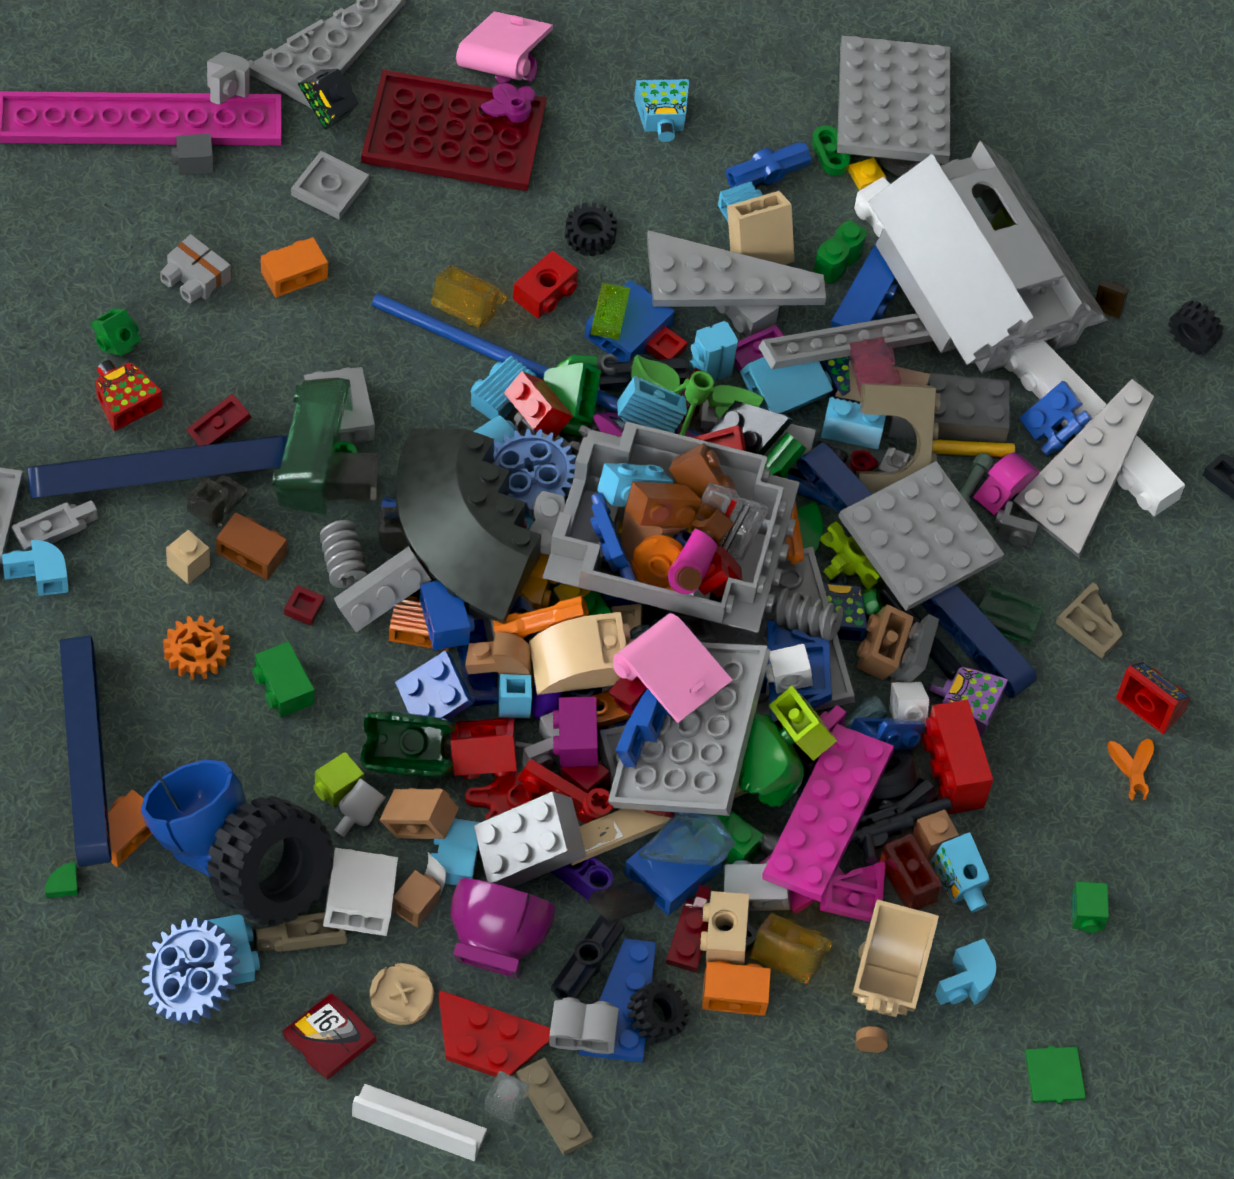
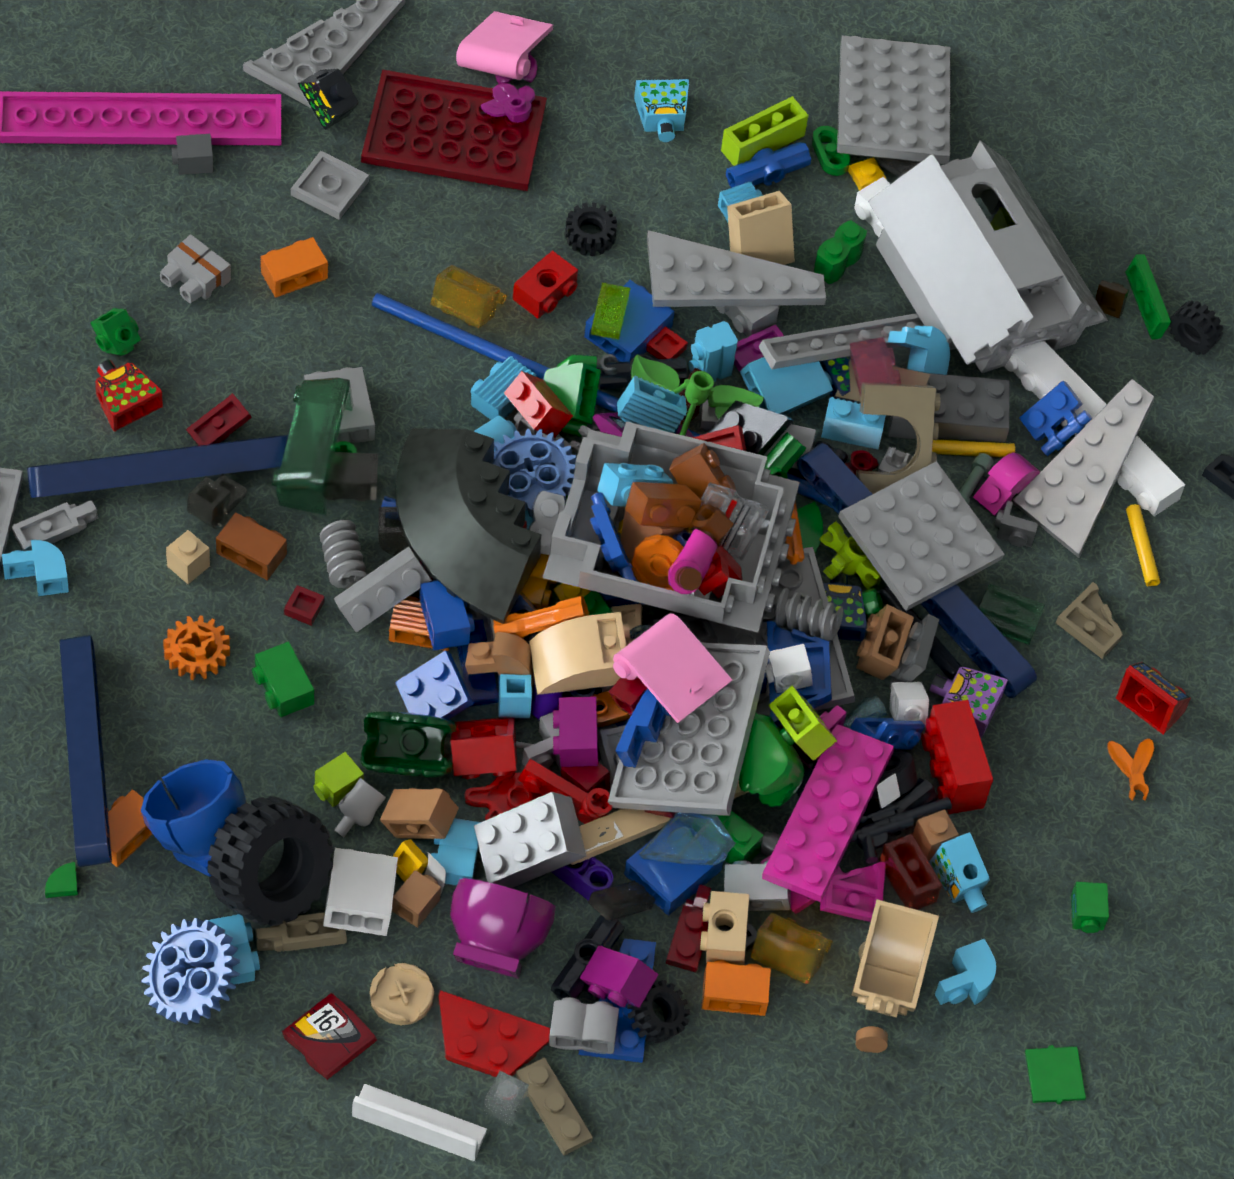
light grey brick [207,52,250,105] -> none
blue brick [830,240,899,328] -> none
none -> yellow plate [393,839,428,882]
none -> magenta brick [580,945,659,1008]
none -> lime brick [721,96,809,166]
none -> white sticker [877,773,900,808]
none -> medium azure brick [888,326,950,375]
none -> green tile [1125,254,1171,340]
none -> yellow piece [1126,504,1160,586]

